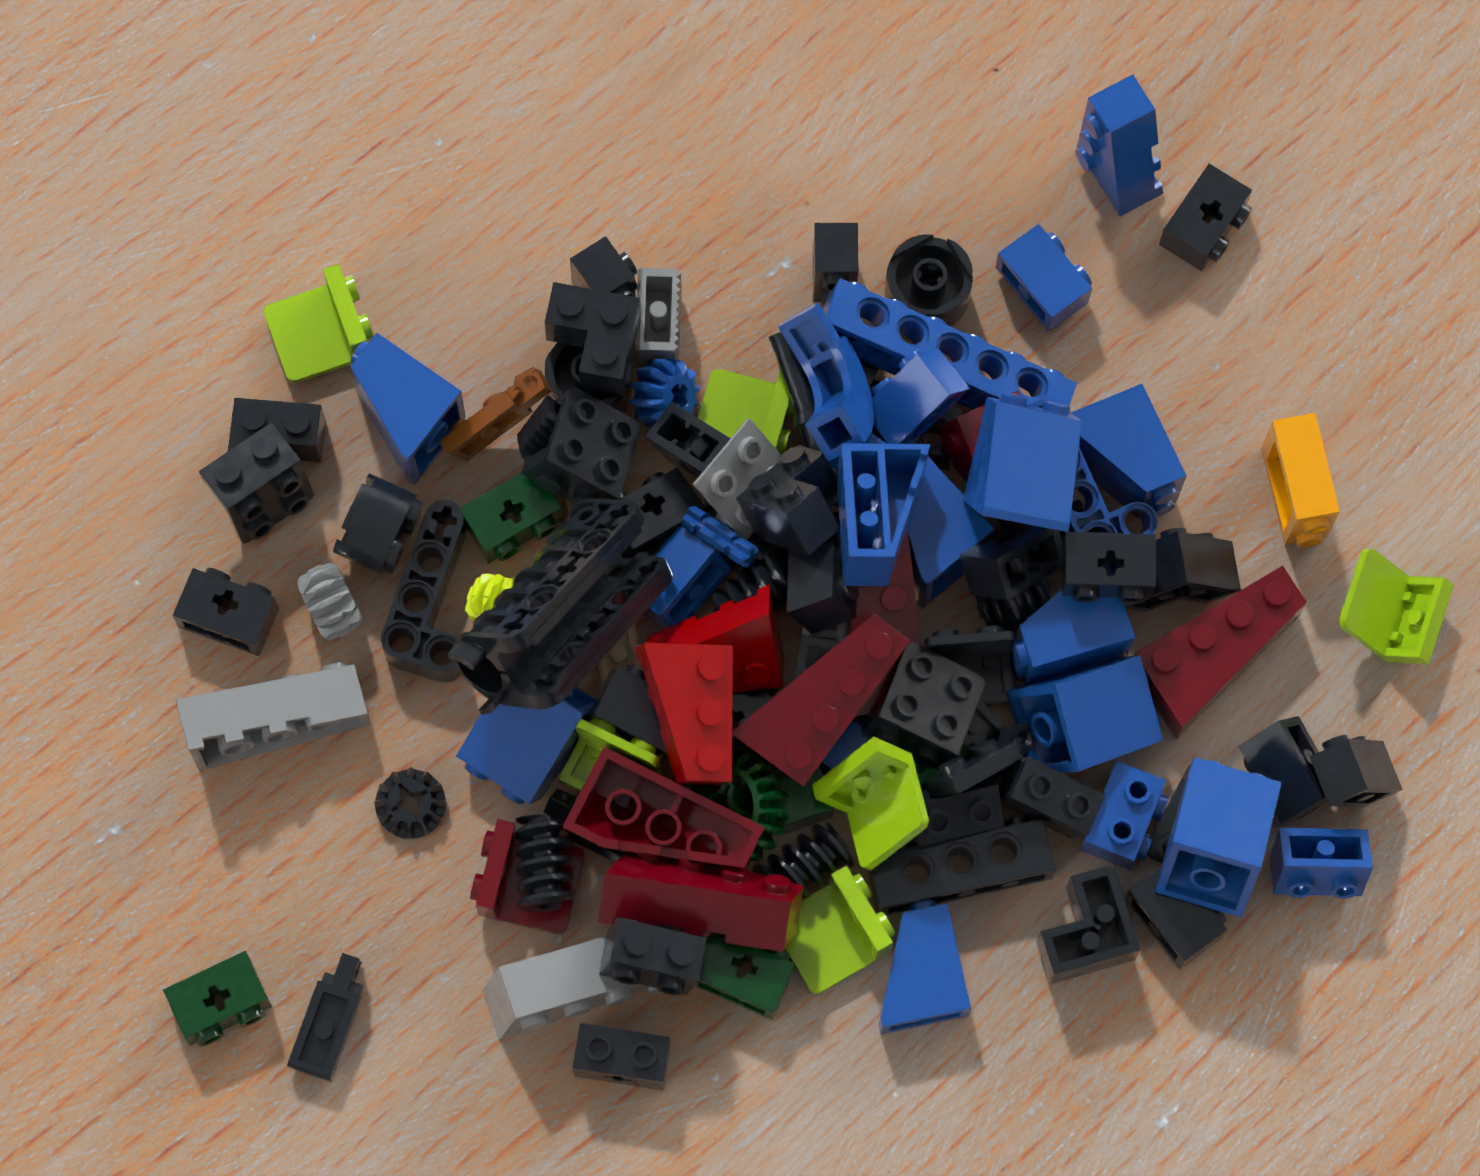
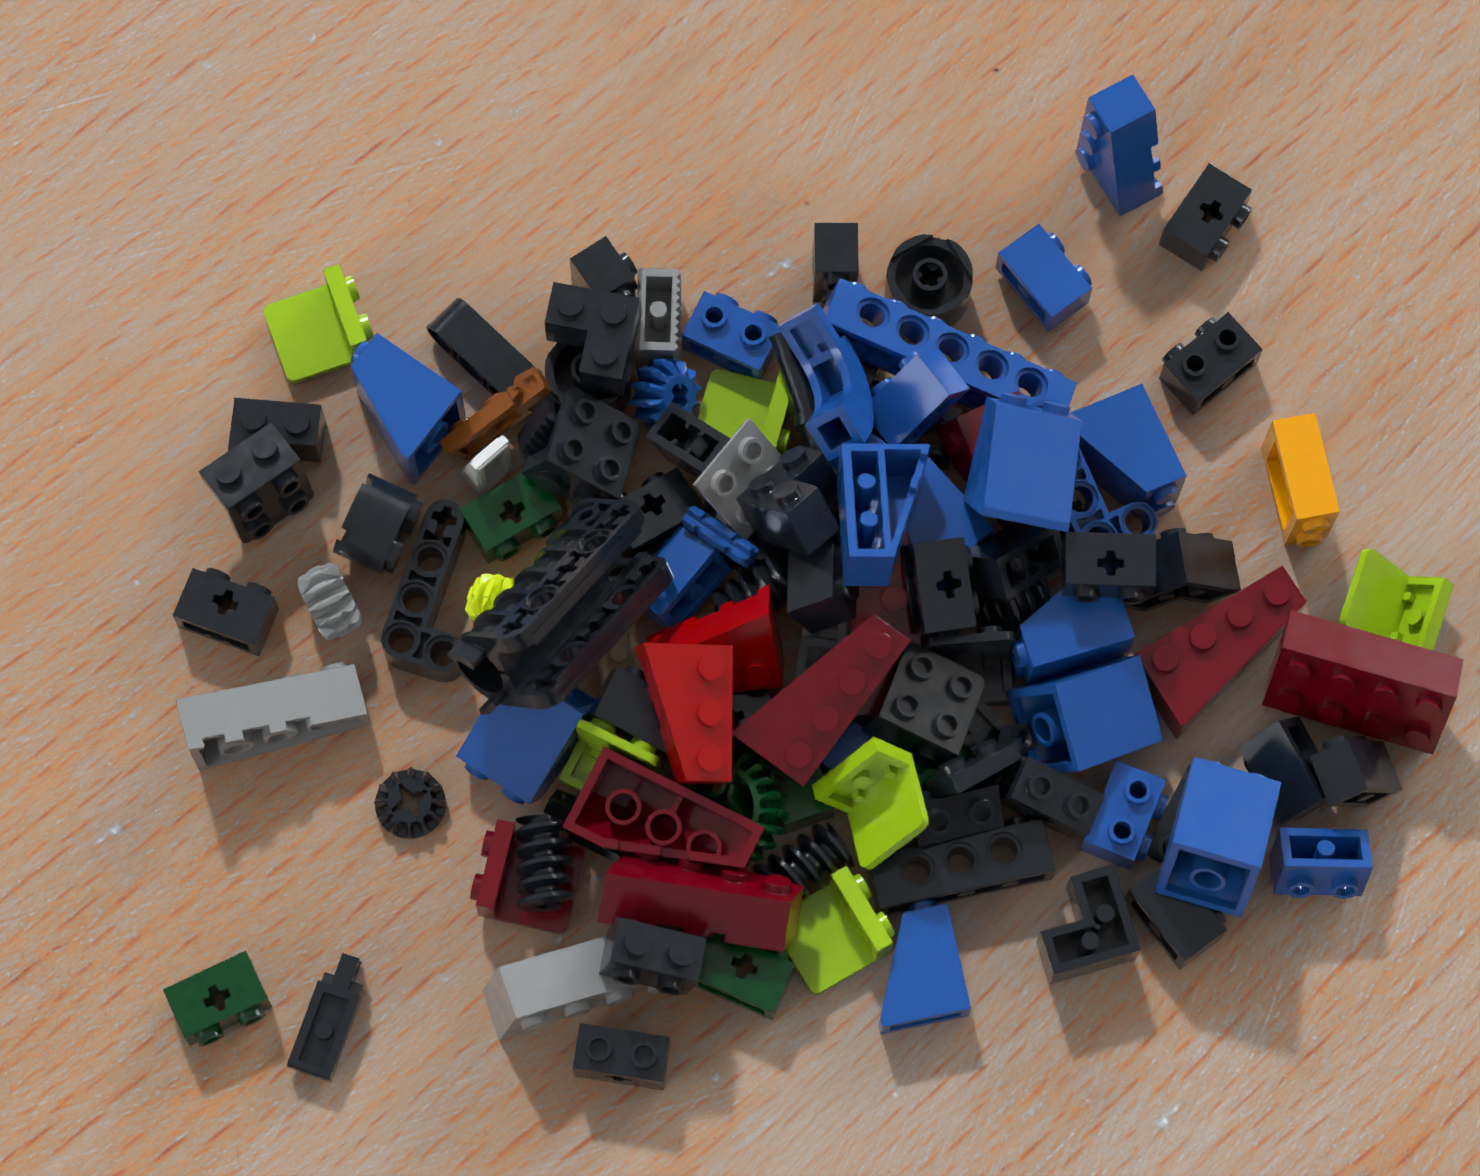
none -> black beam [426,297,535,395]
none -> white slope [461,435,513,496]
none -> blue brick [682,291,780,380]
none -> black brick [900,537,979,634]
none -> black brick [1159,312,1263,415]
none -> dark red brick [1262,610,1464,755]

